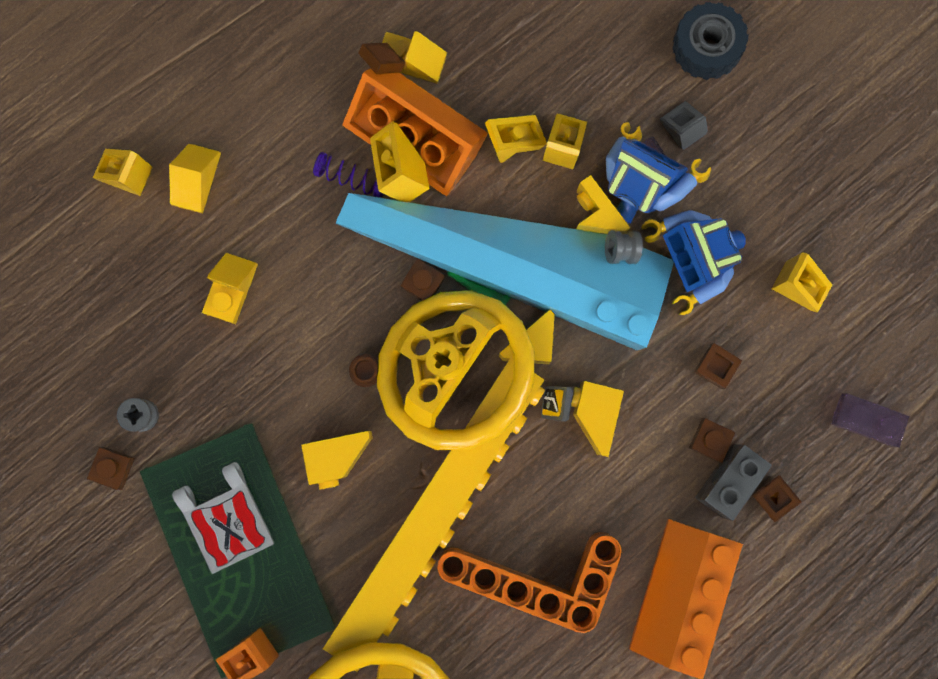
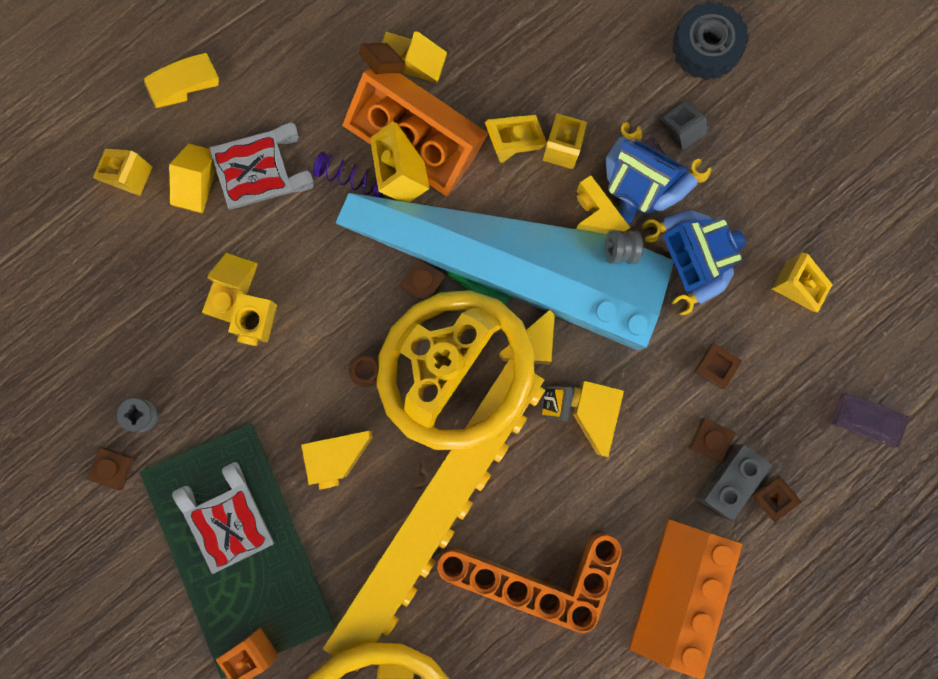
none -> yellow slope [144,53,219,108]
none -> flag [210,123,314,210]
none -> yellow brick [228,293,277,346]

